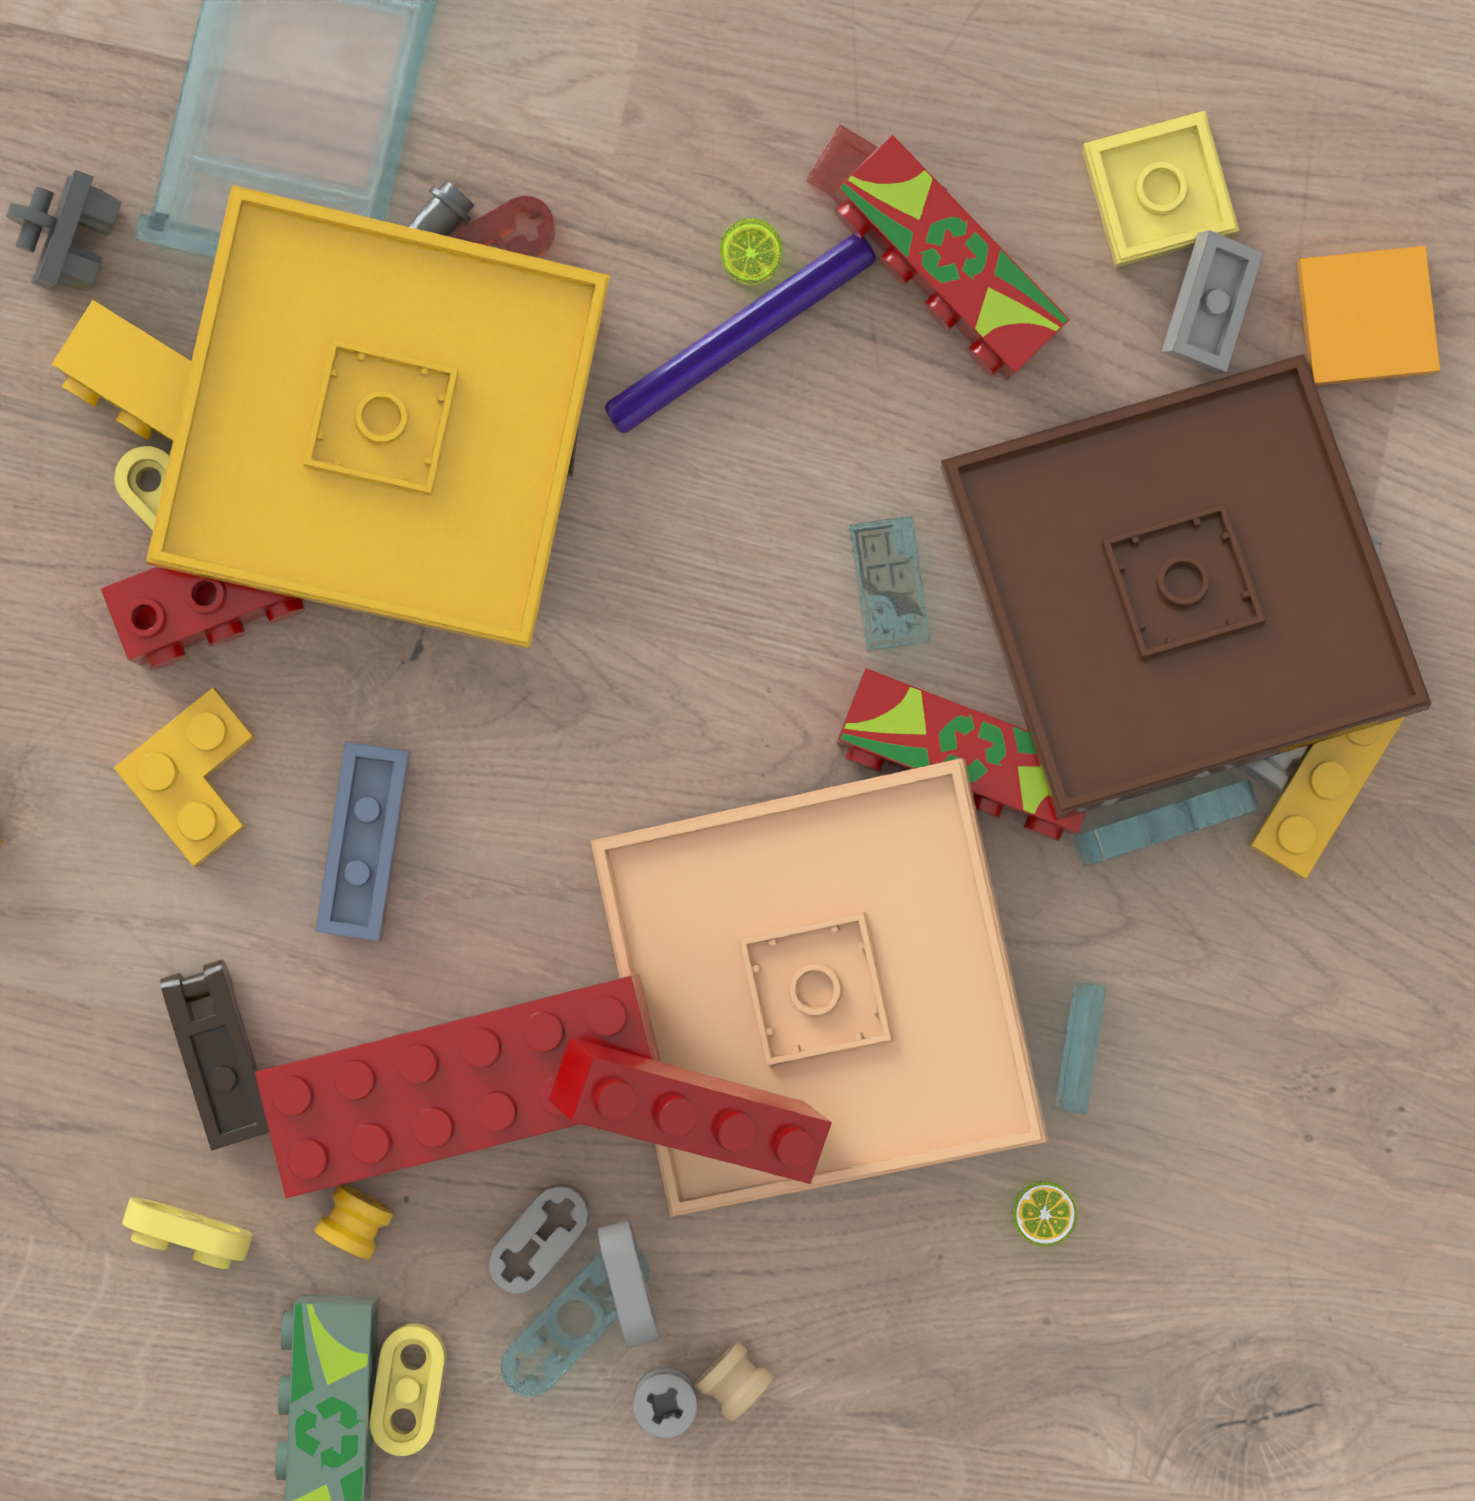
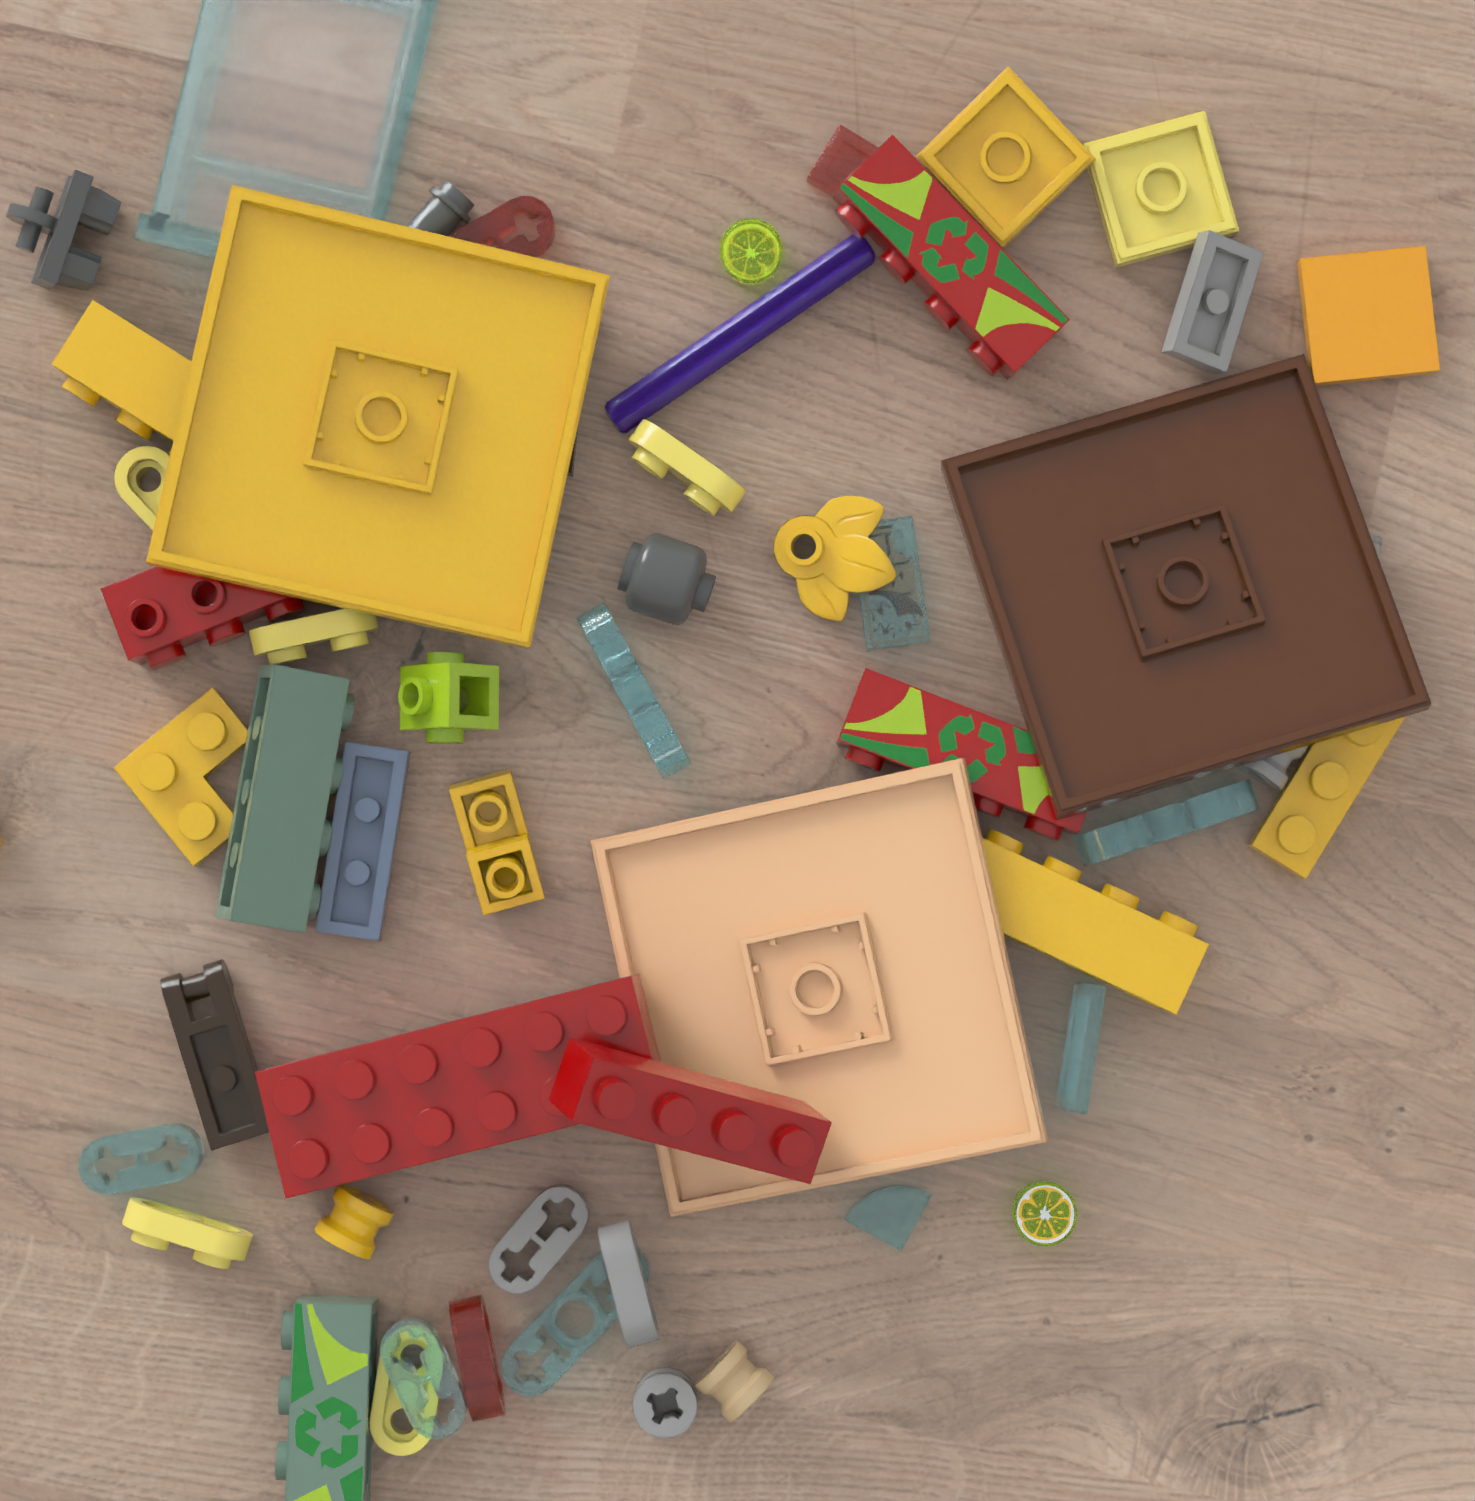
none -> clear light blue beam [78,1123,204,1194]
none -> sand green brick [215,665,354,933]
none -> light yellow plate [249,608,379,665]
none -> clear light blue beam [380,1317,469,1439]
none -> lime brick [398,652,499,744]
none -> yellow slope [449,768,545,915]
none -> clear red beam [449,1295,506,1422]
none -> clear light blue beam [576,602,691,779]
none -> dark grey head [617,533,716,625]
none -> light yellow plate [628,419,746,516]
none -> yellow plate [774,496,896,621]
none -> clear light blue tile [844,1185,932,1251]
none -> yellow tile [916,66,1096,248]
none -> yellow brick [982,829,1209,1015]

